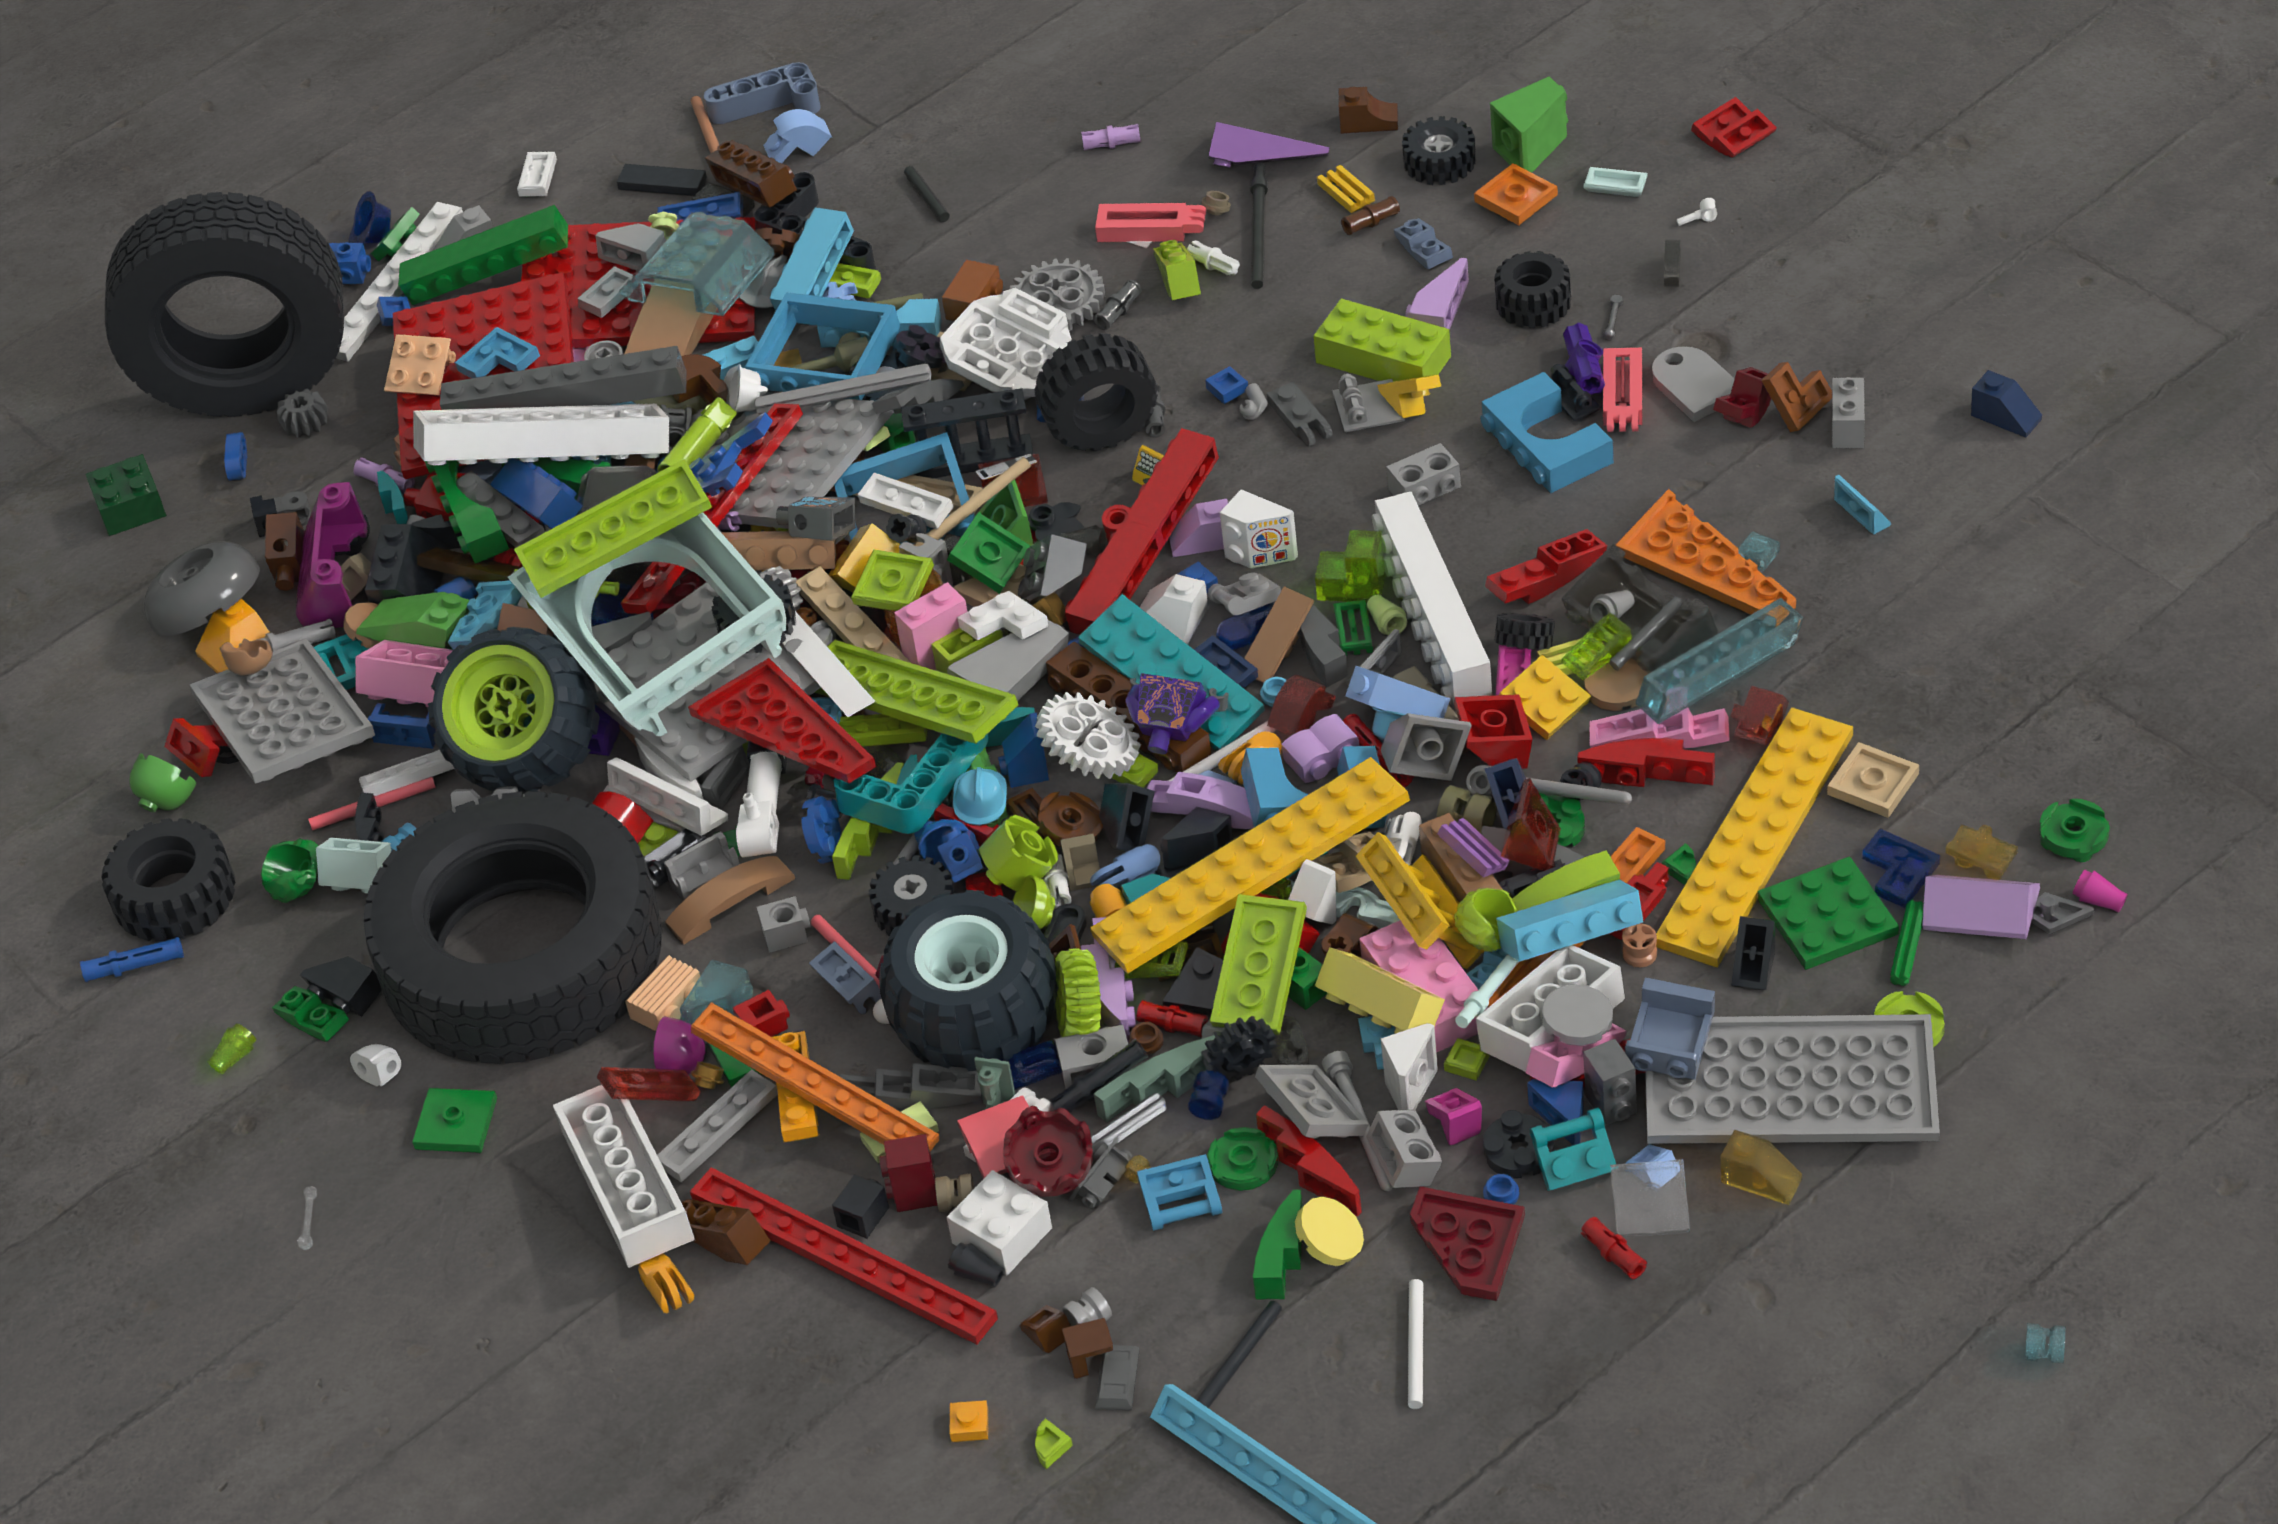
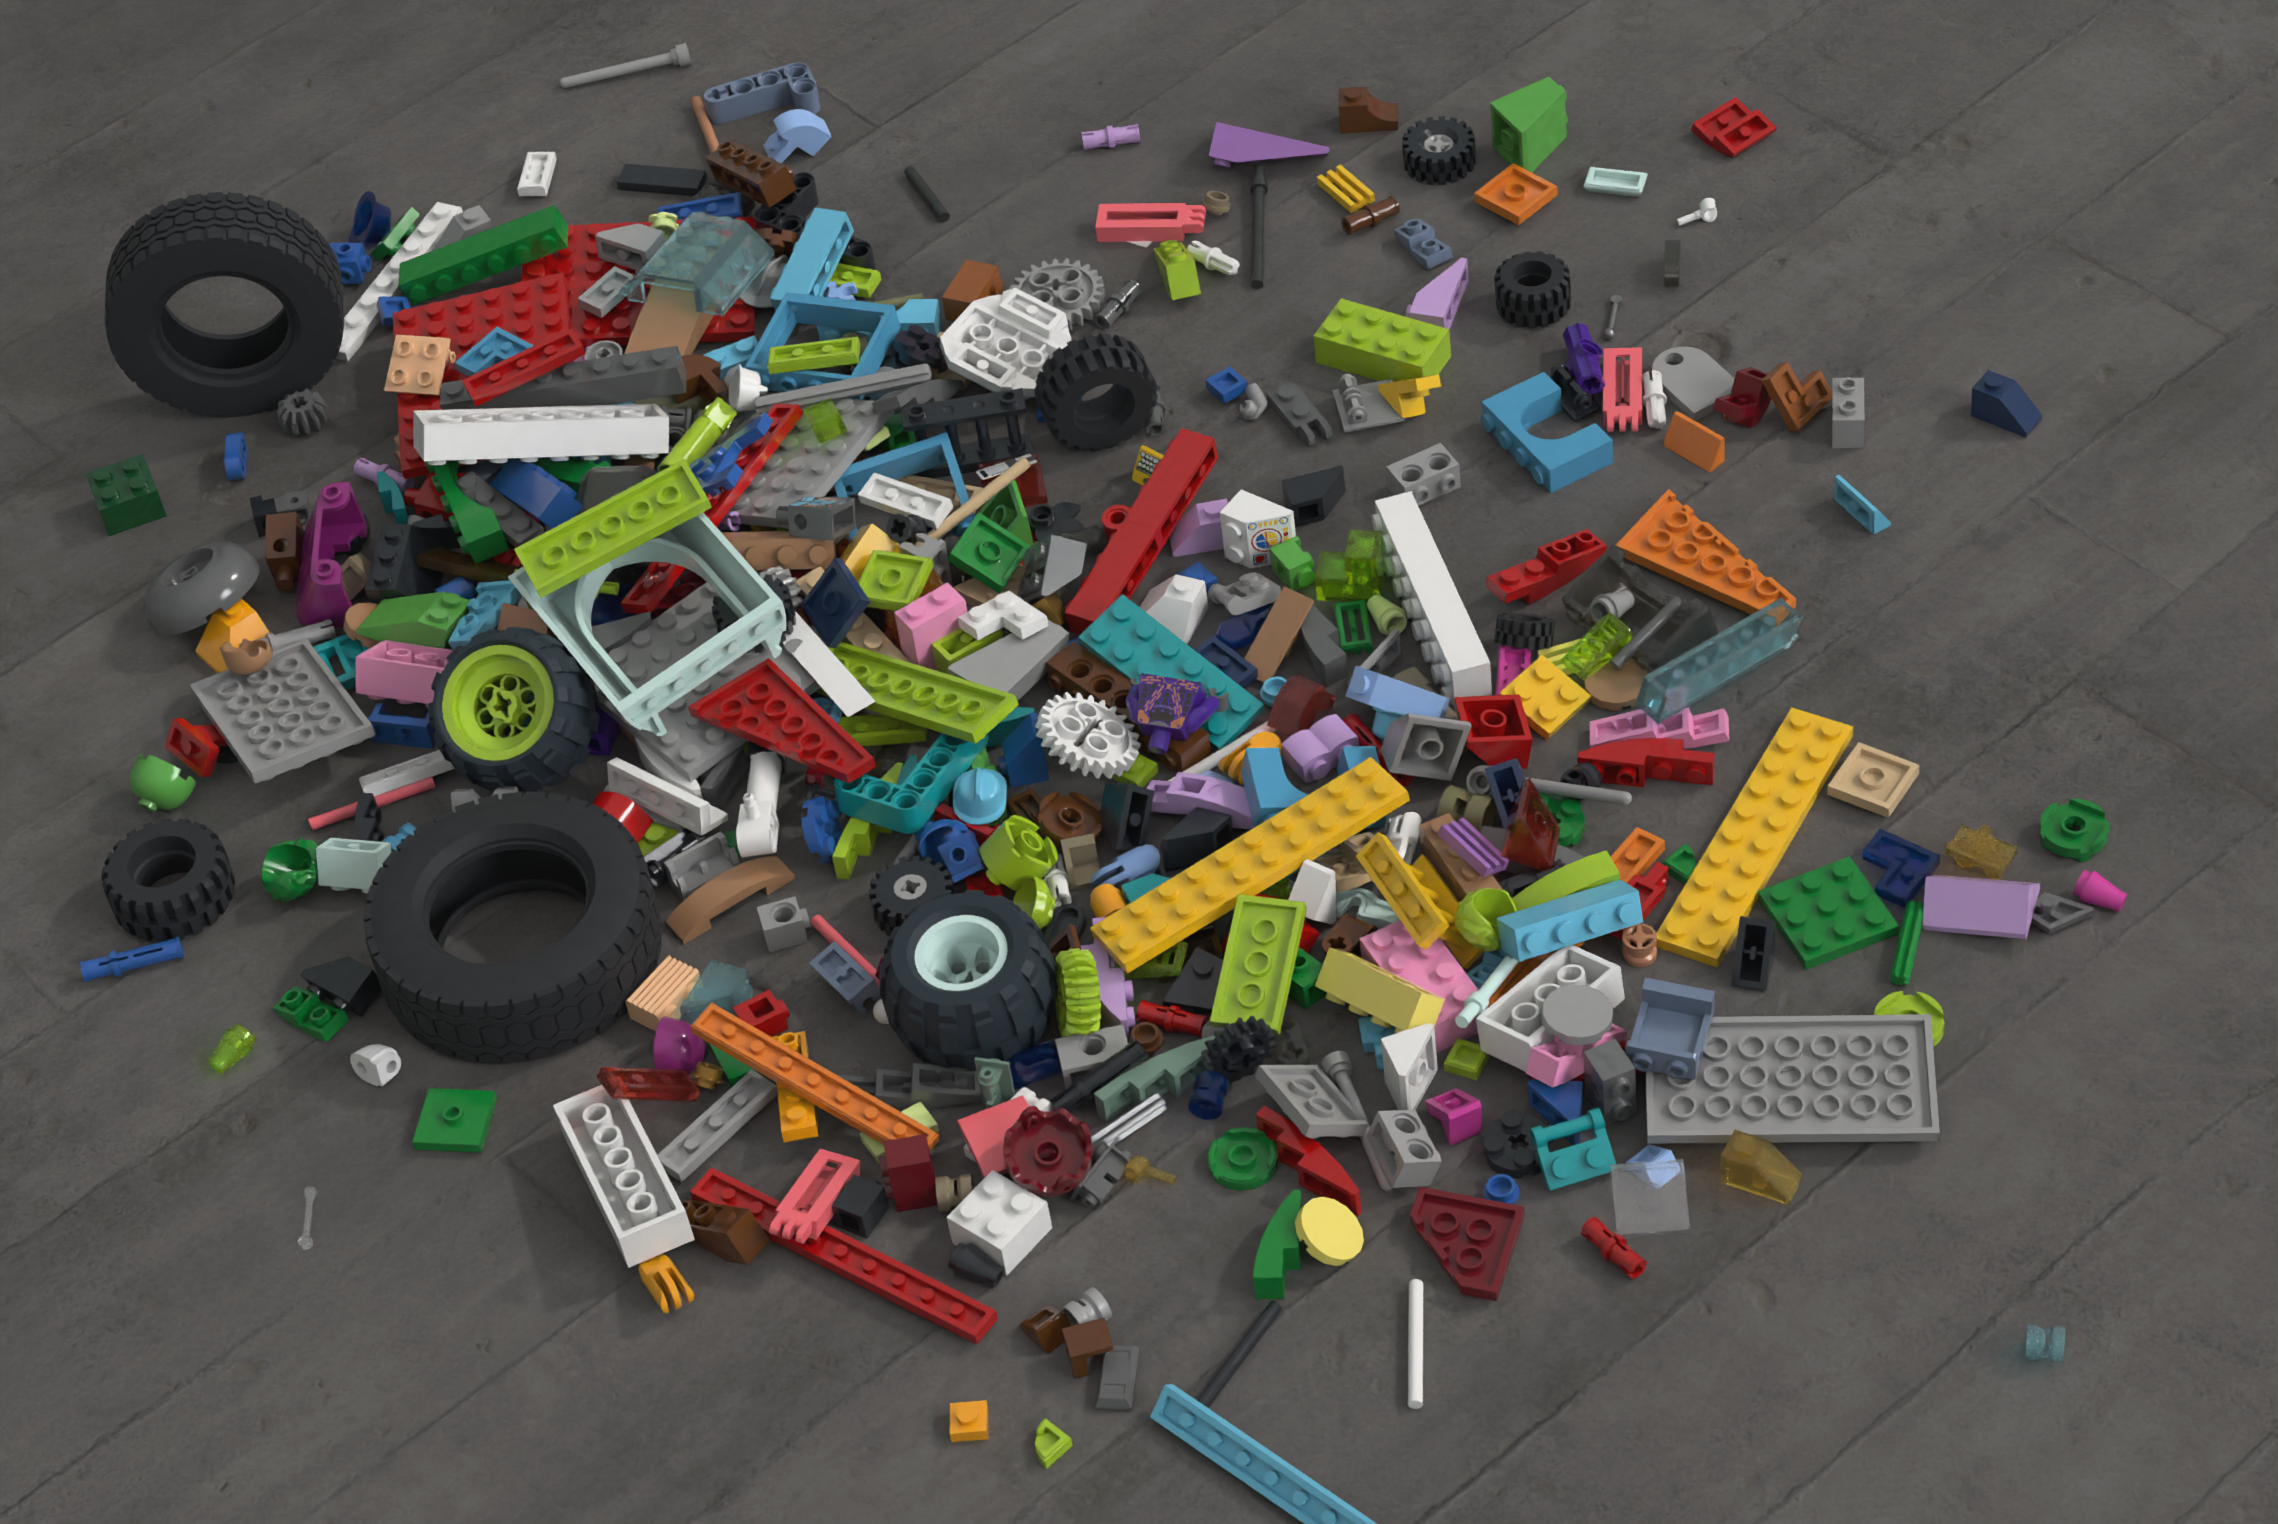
dark azure plate [1137,1154,1223,1231] -> none
clear red brick [1731,685,1789,745] -> none
clear light blue plate [1738,531,1780,571] -> none
none -> red plate [462,328,586,407]
none -> light grey piece [559,43,691,89]
none -> lime tile [767,337,861,374]
none -> coral hinge [769,1149,860,1244]
none -> dark blue plate [800,558,870,649]
none -> clear neon green slope [803,397,847,444]
none -> bright green brick [1270,536,1315,591]
none -> black slope [1282,465,1346,527]
none -> white axle [1642,370,1667,429]
none -> orange slope [1664,411,1725,472]

